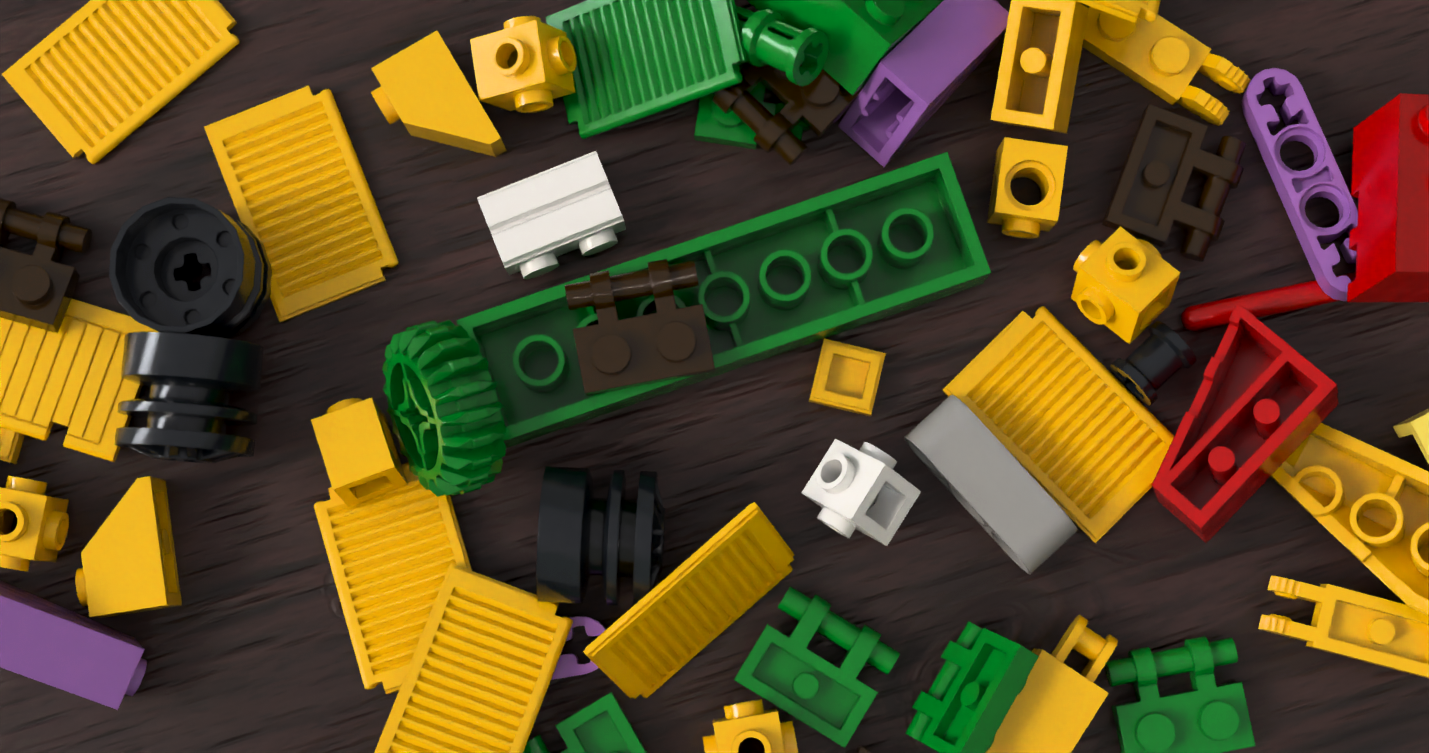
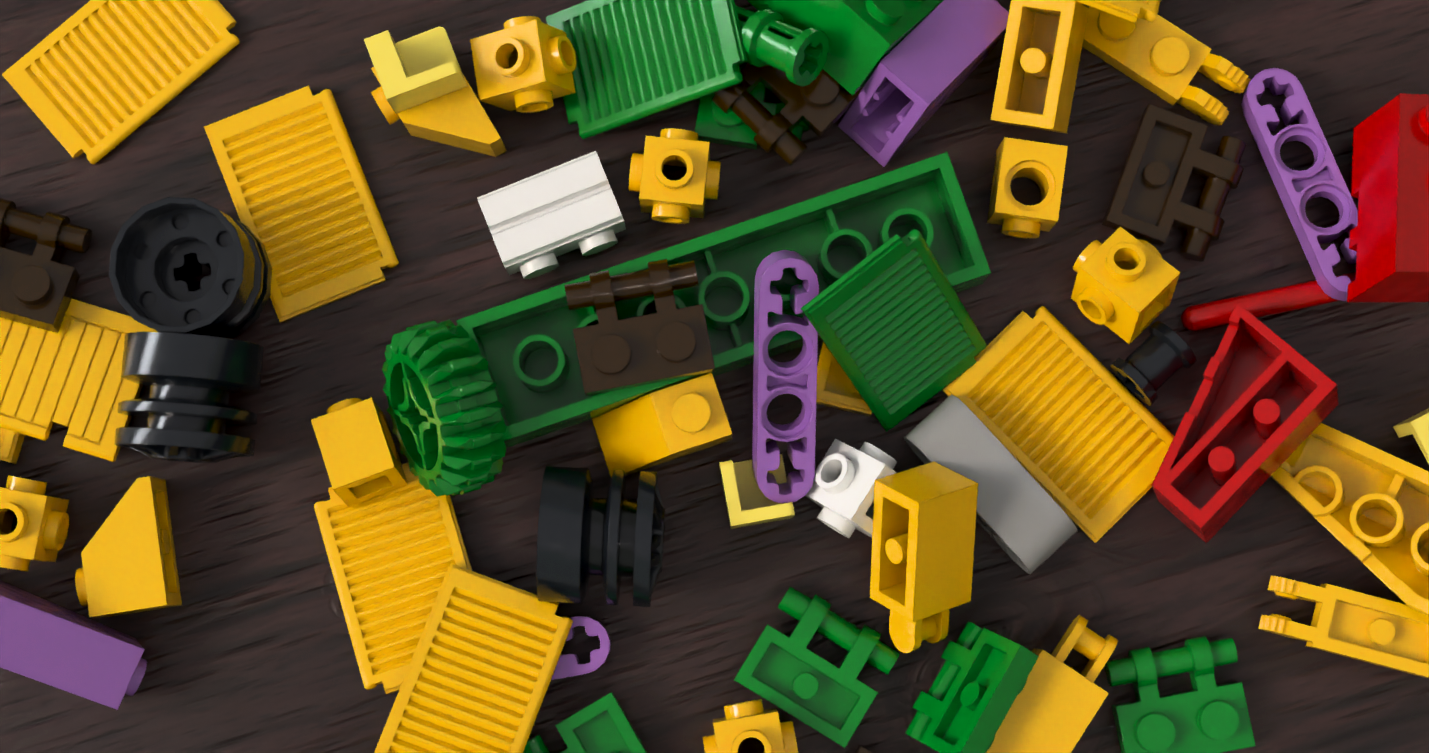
yellow window [583,502,795,699] -> none
none -> light yellow panel [364,27,467,113]
none -> yellow slope [592,373,733,477]
none -> yellow brick [629,128,721,224]
none -> light yellow panel [719,454,795,529]
none -> medium lavender beam [752,250,819,503]
none -> green window [801,229,986,432]
none -> yellow brick [870,461,978,653]

